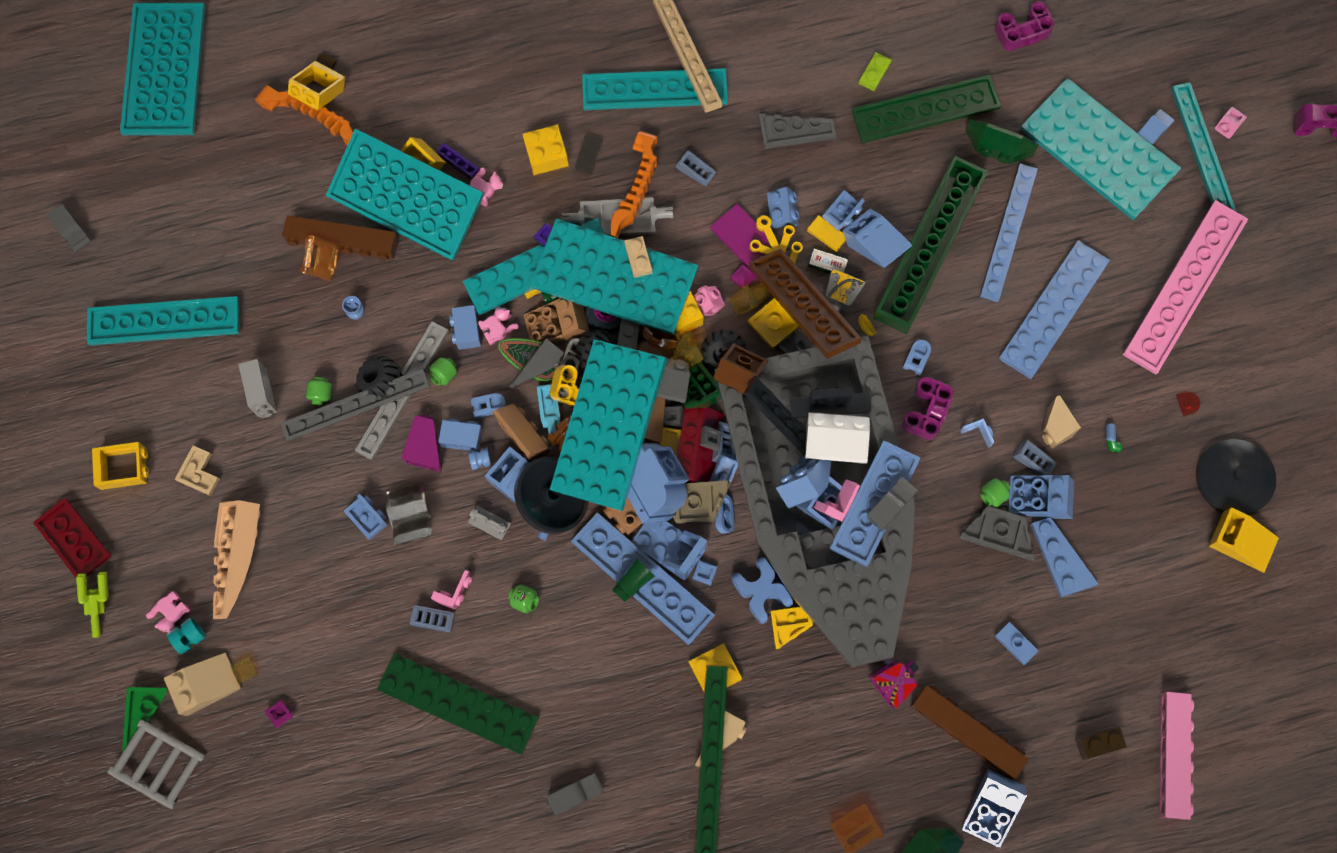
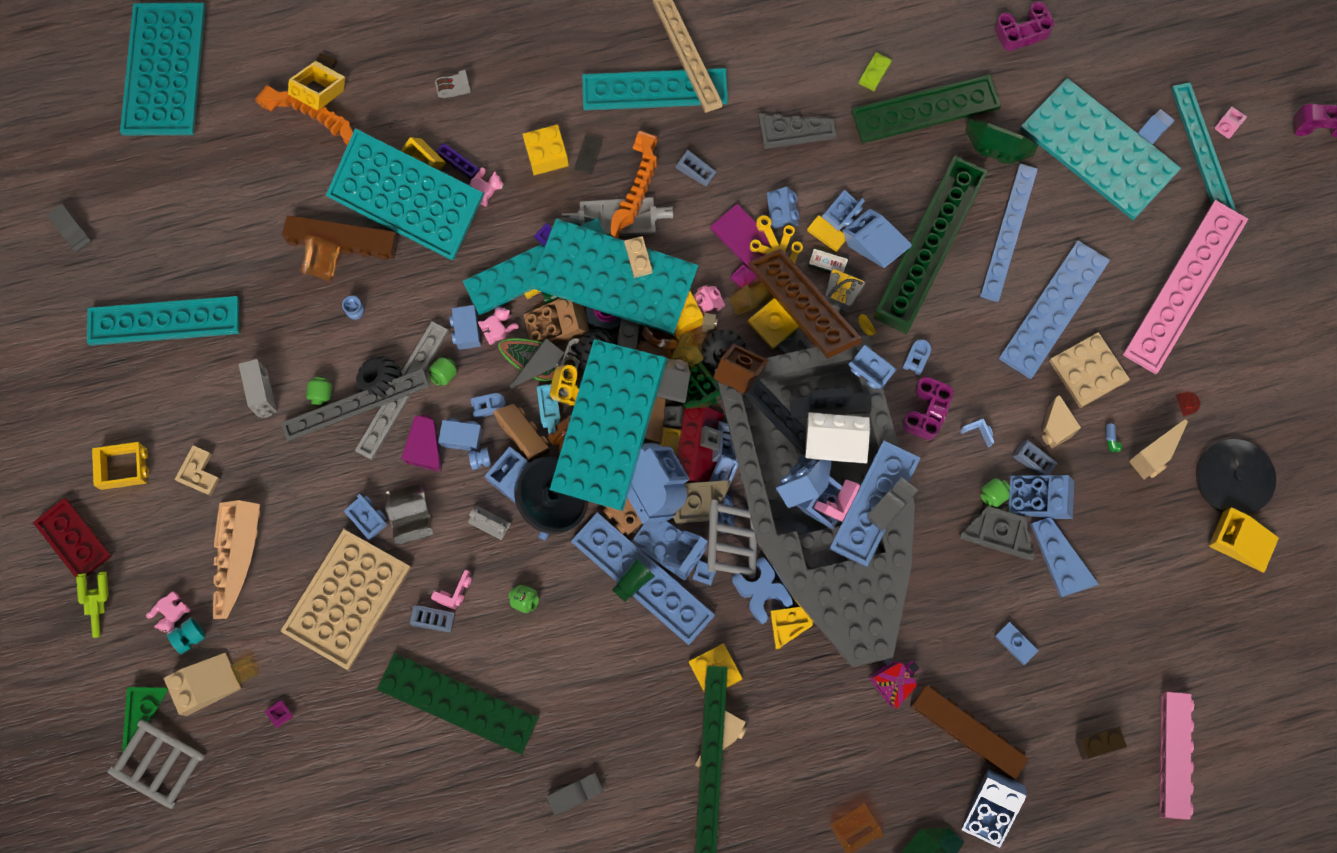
none -> tan plate [280,529,411,671]
none -> light grey leg [435,70,471,98]
none -> dark tan piece [702,313,718,333]
none -> light grey bar [708,499,757,579]
none -> medium blue bracket [848,345,897,389]
none -> tan plate [1049,332,1130,408]
none -> tan slope [1129,419,1188,479]

